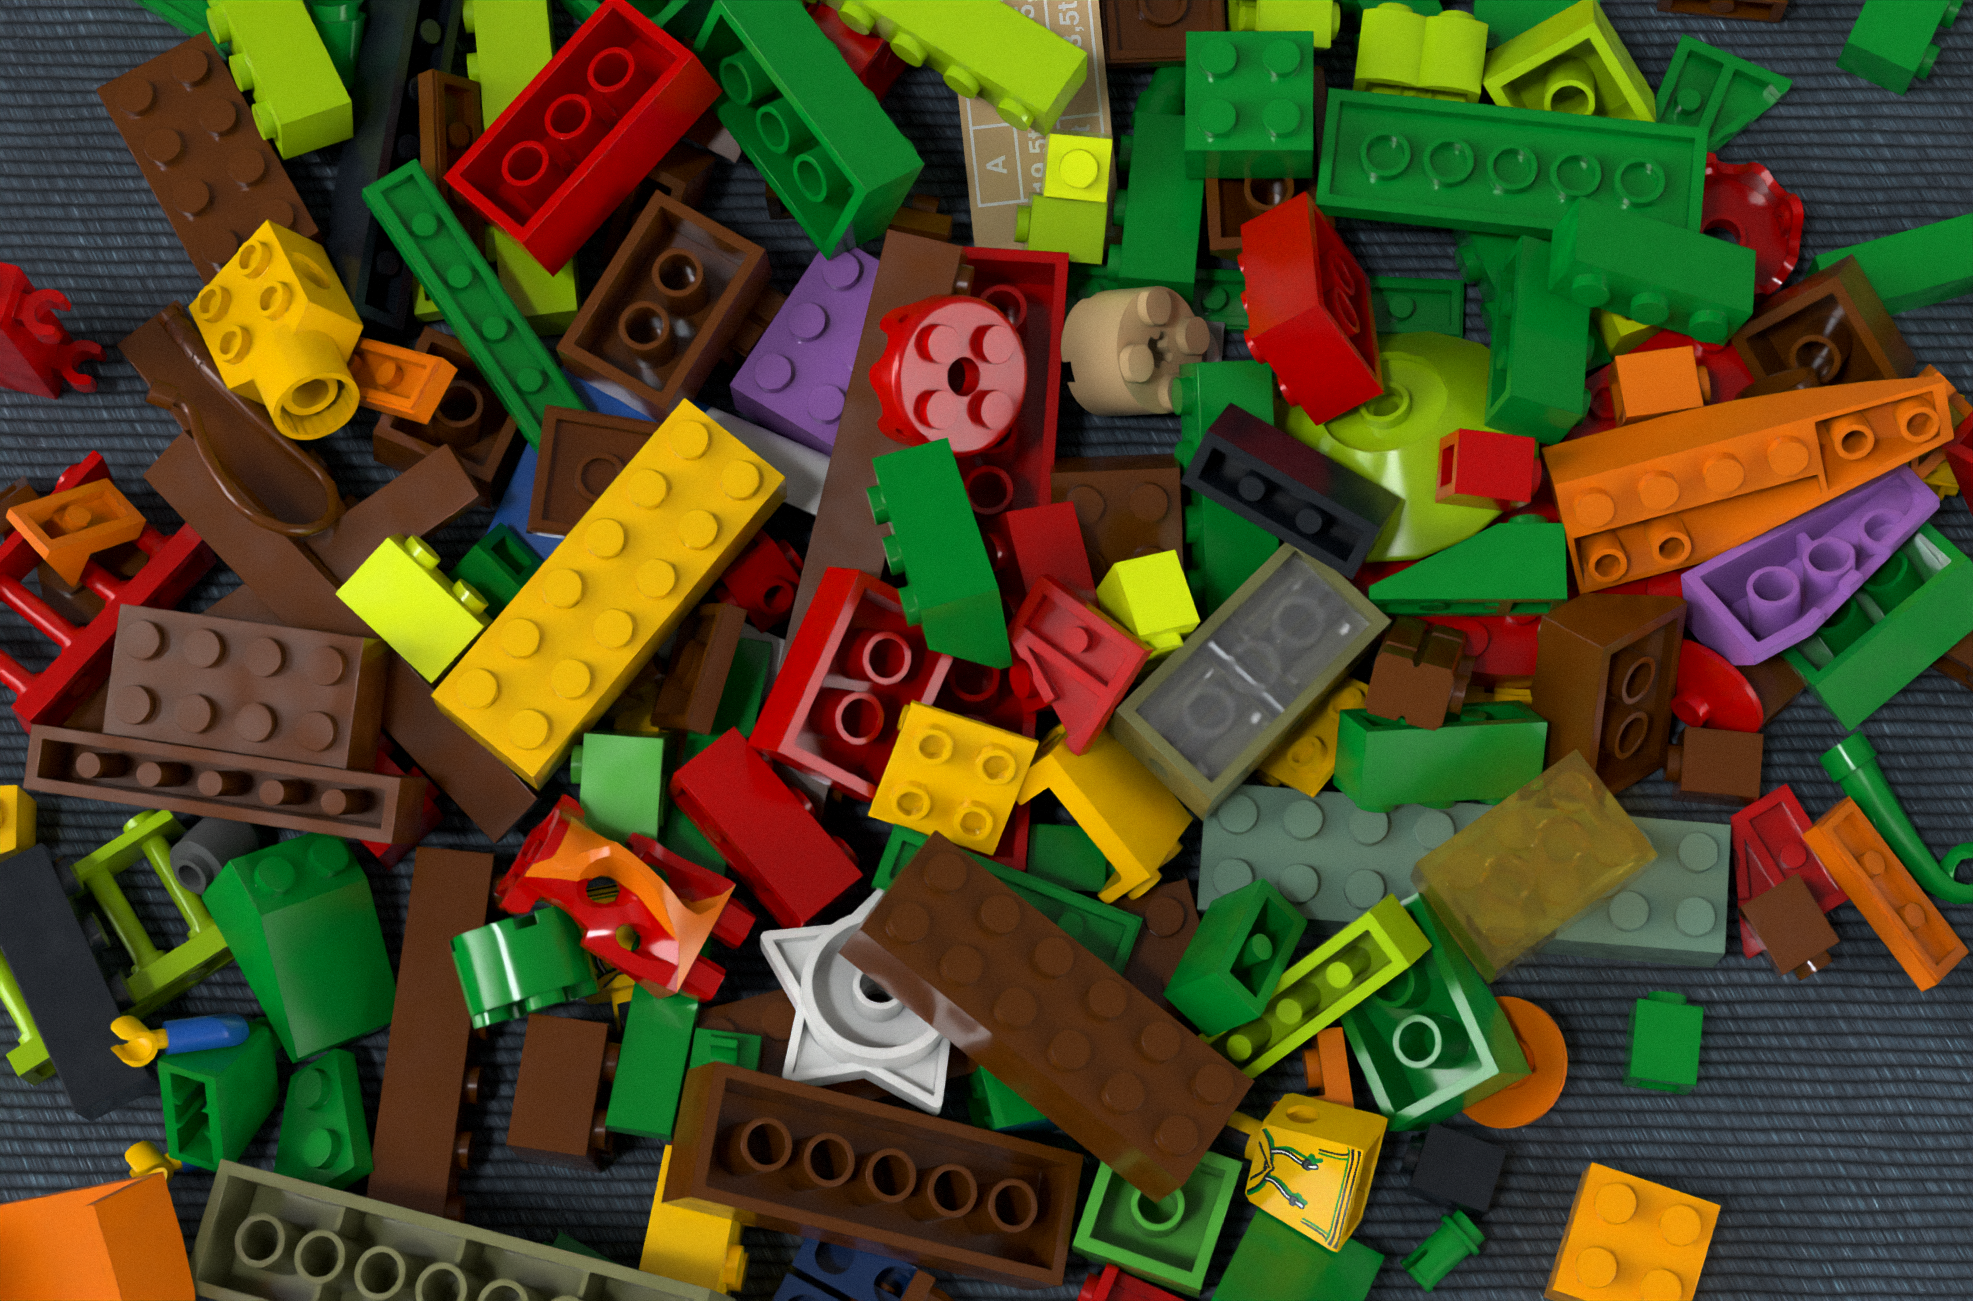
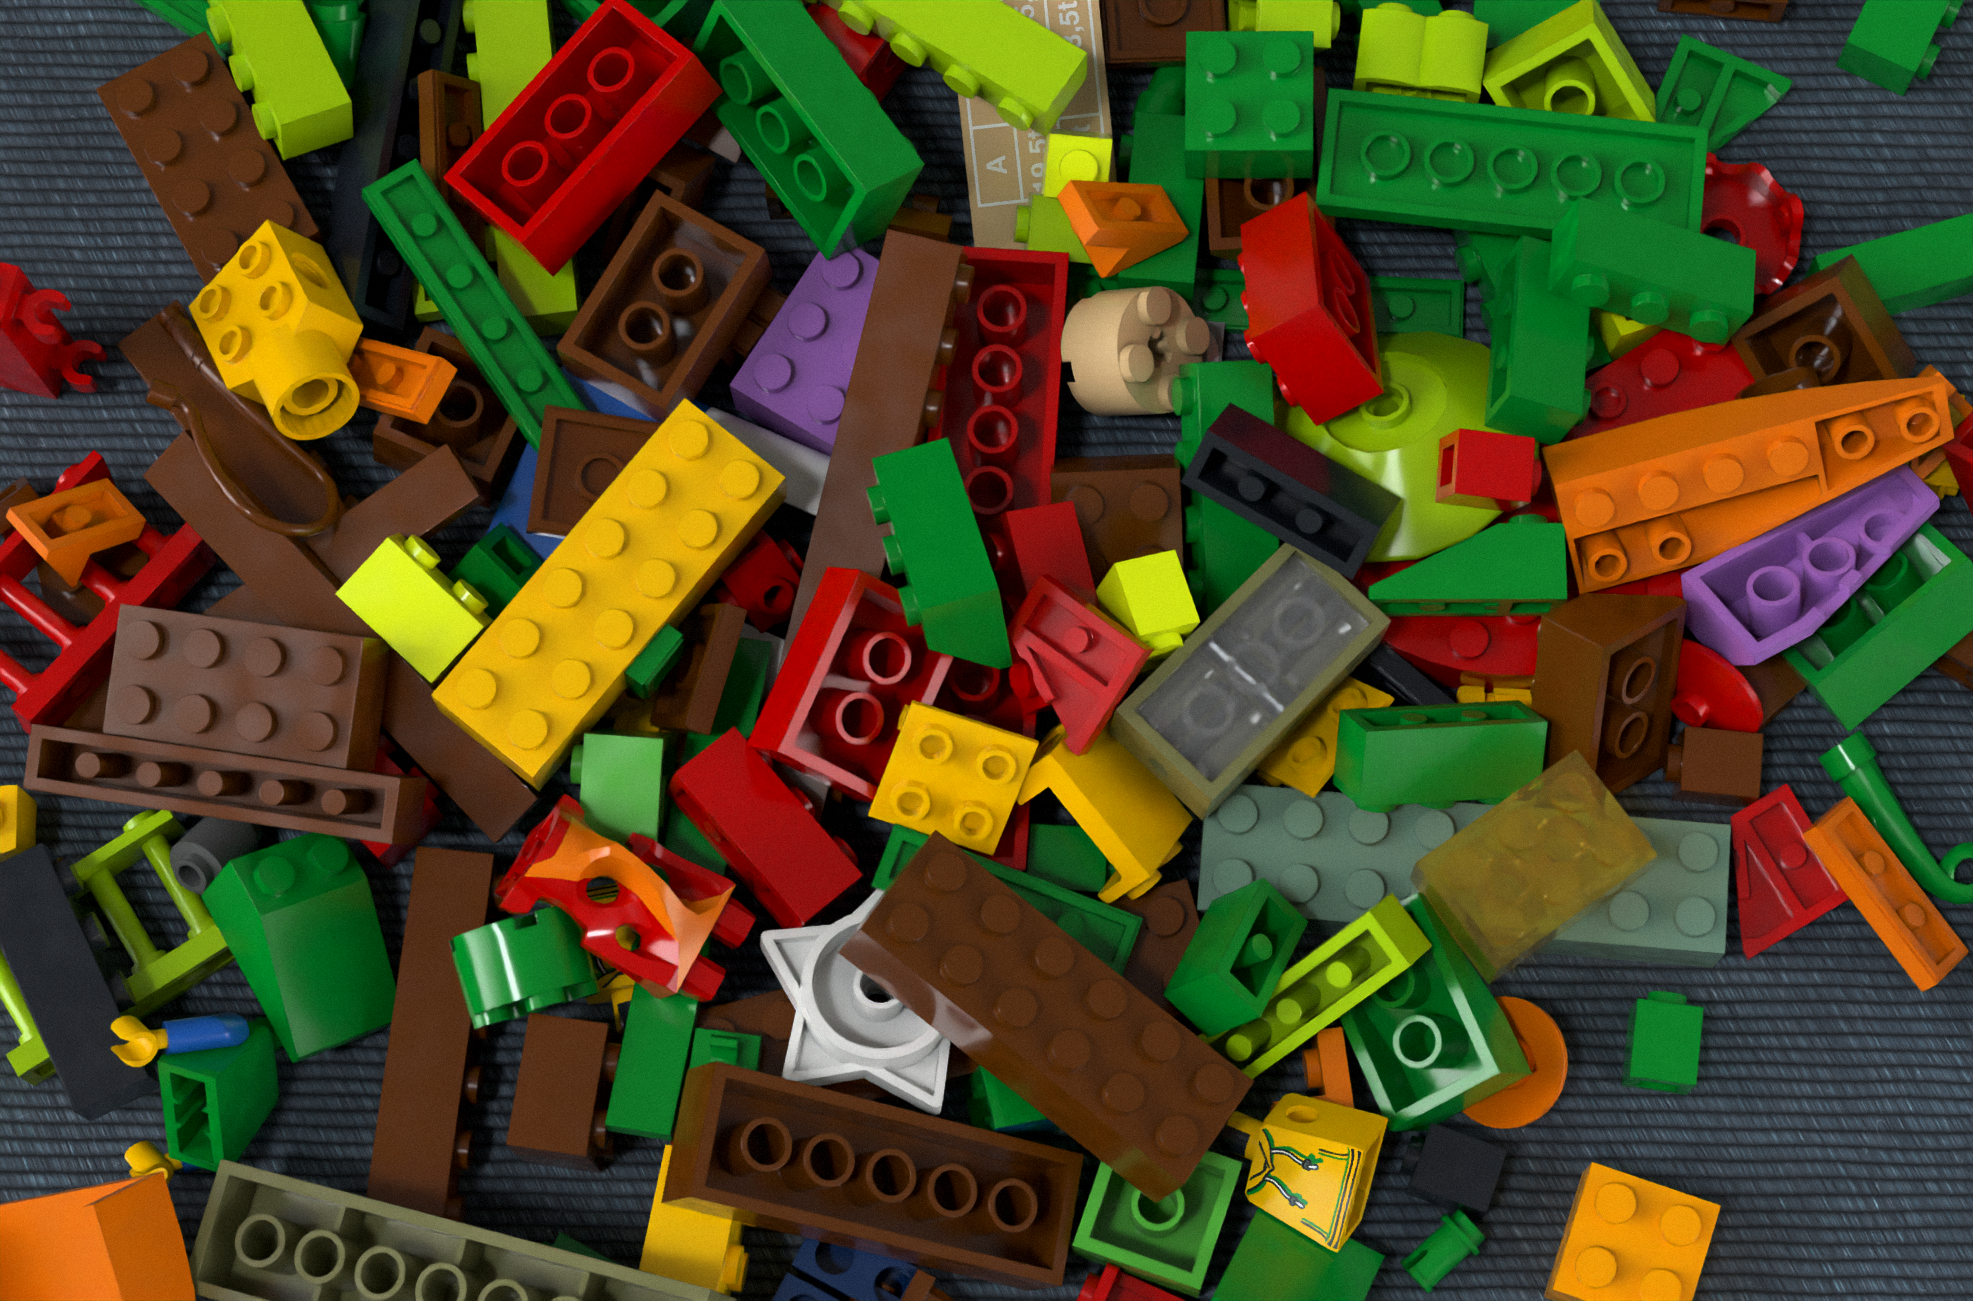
green wing [273,1048,374,1191] -> none
plate [869,294,1028,458] -> none
reddish brown brick [1364,614,1476,731] -> none
orange brick [1607,346,1711,428] -> none
reddish brown brick [1737,873,1840,981] -> none
none -> green tile [624,623,685,700]
none -> orange slope [1057,180,1189,278]

